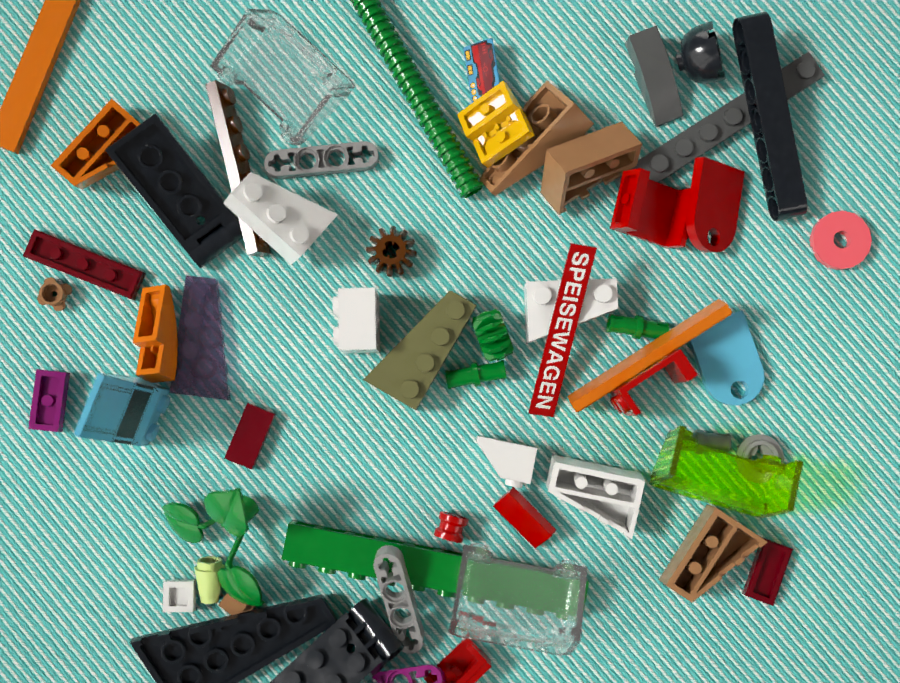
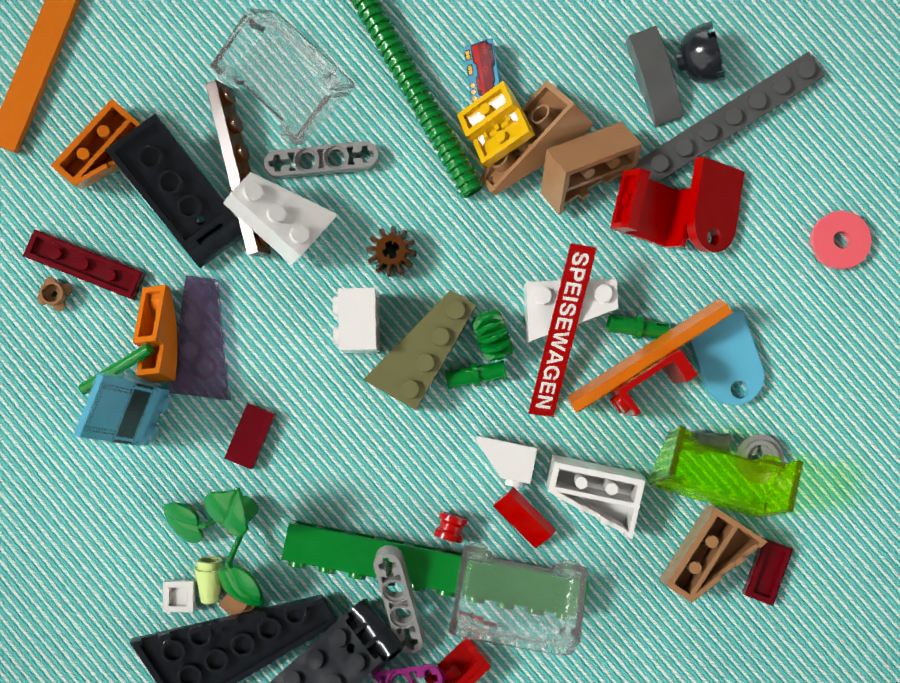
magenta plate [28,369,70,432] -> none
black beam [732,12,808,222] -> none
none -> green bar [79,343,154,395]

